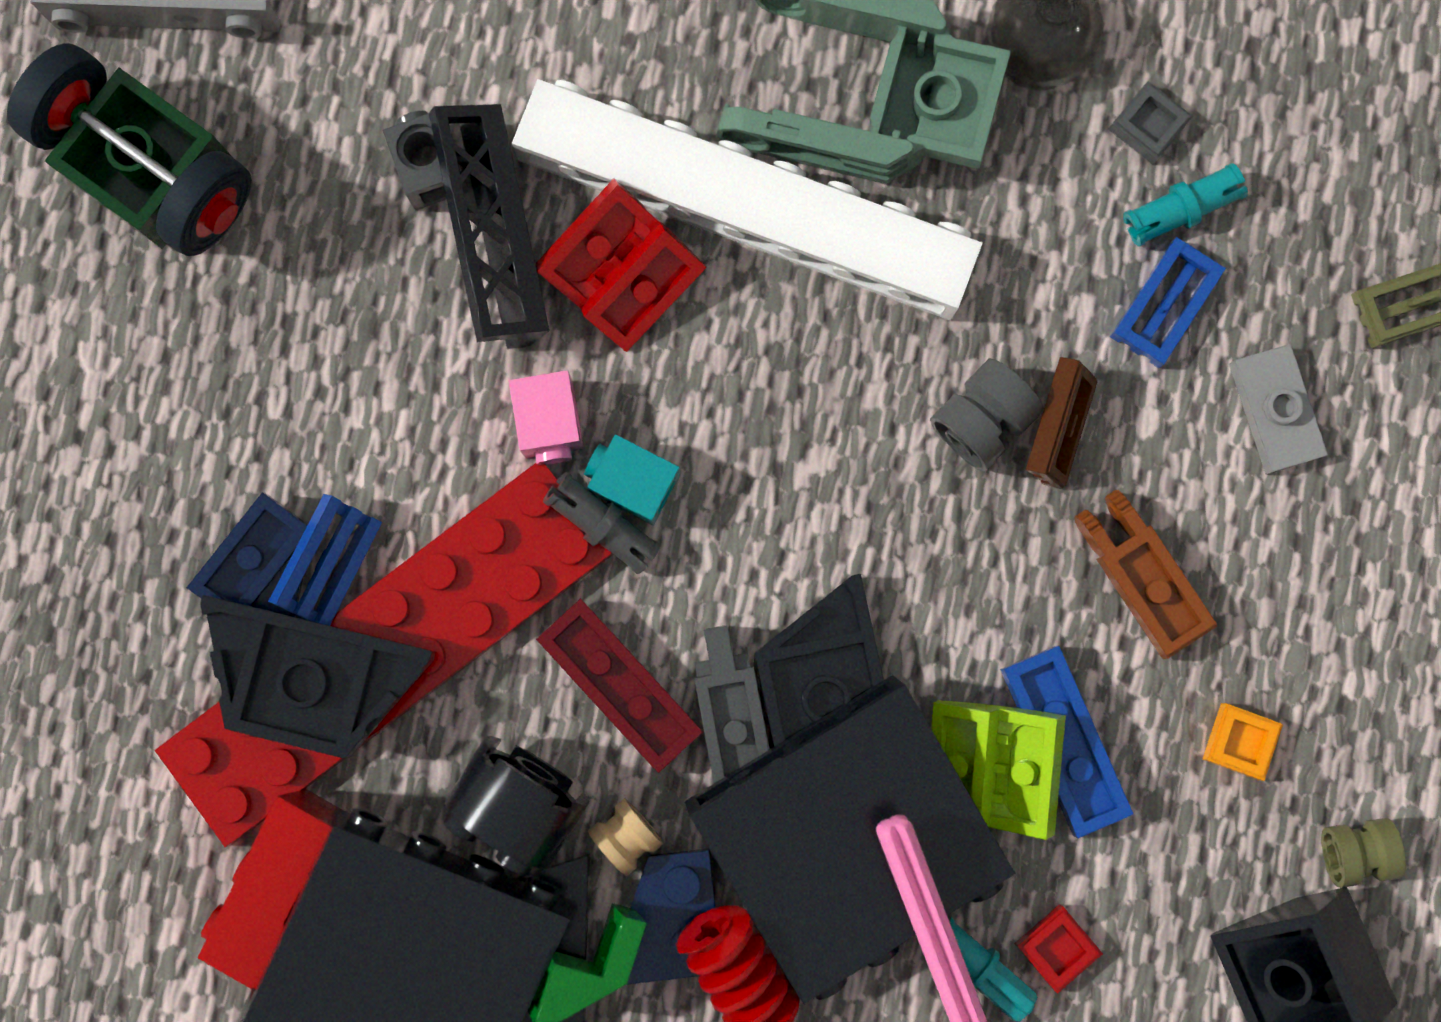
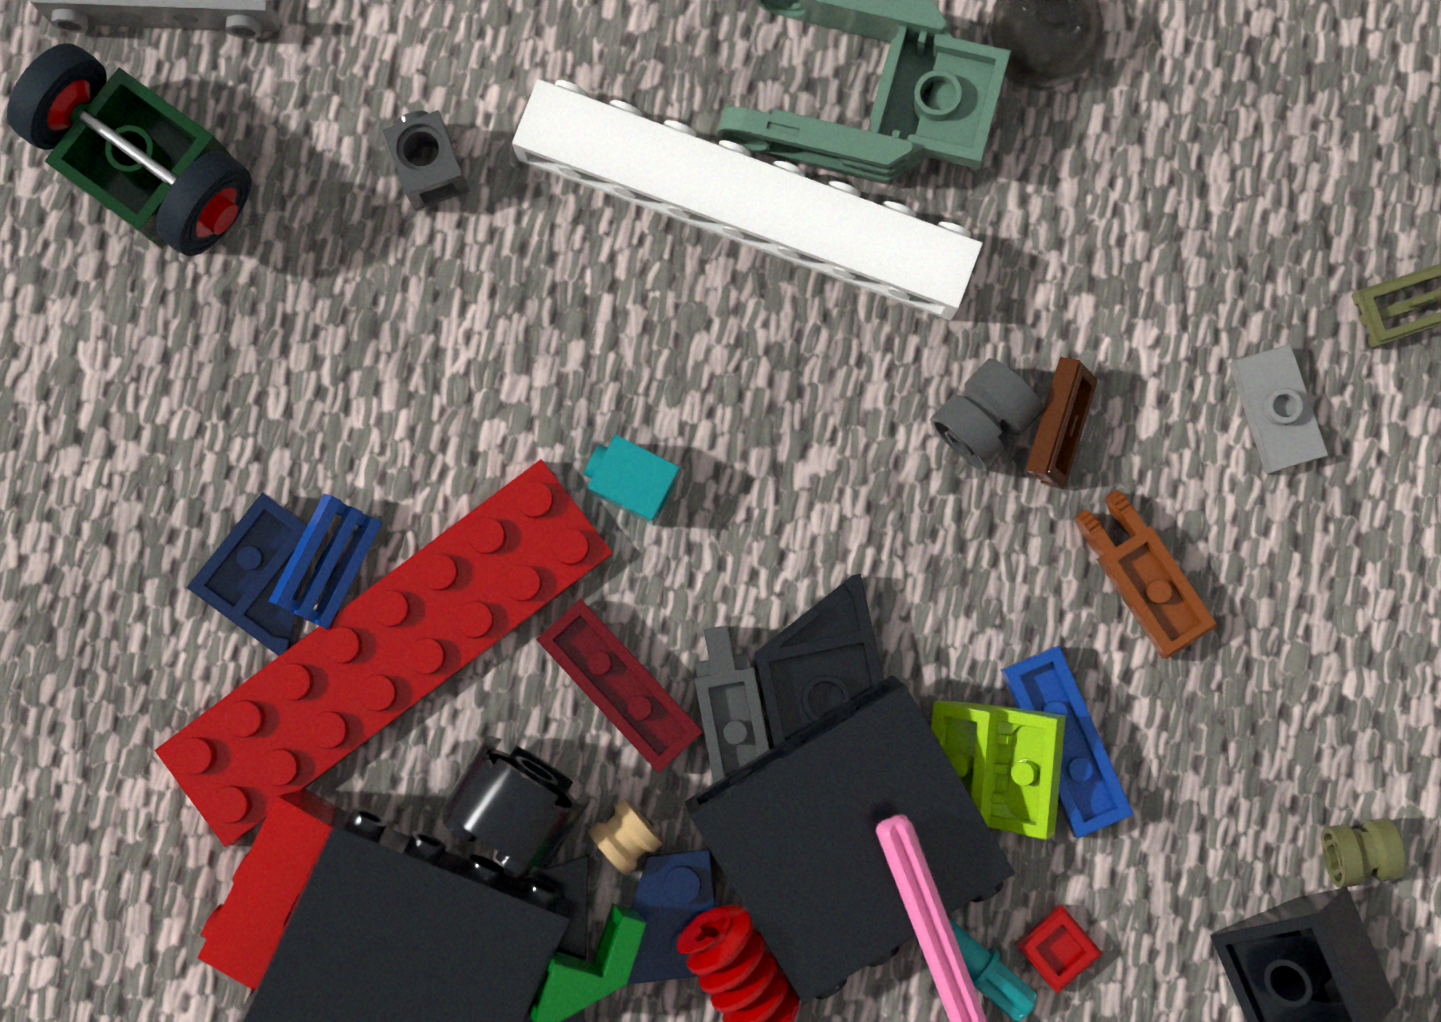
black wing [200,595,436,759] -> none
black fence [429,104,550,349] -> none
bright pink brick [508,370,584,465] -> none
red slope [535,178,707,352] -> none
dark grey pin [543,472,660,574] -> none
dark grey tile [1108,81,1193,165] -> none
blue tile [1110,237,1226,368] -> none
teal pin [1123,163,1248,247] -> none
light orange tile [1202,703,1283,781] -> none

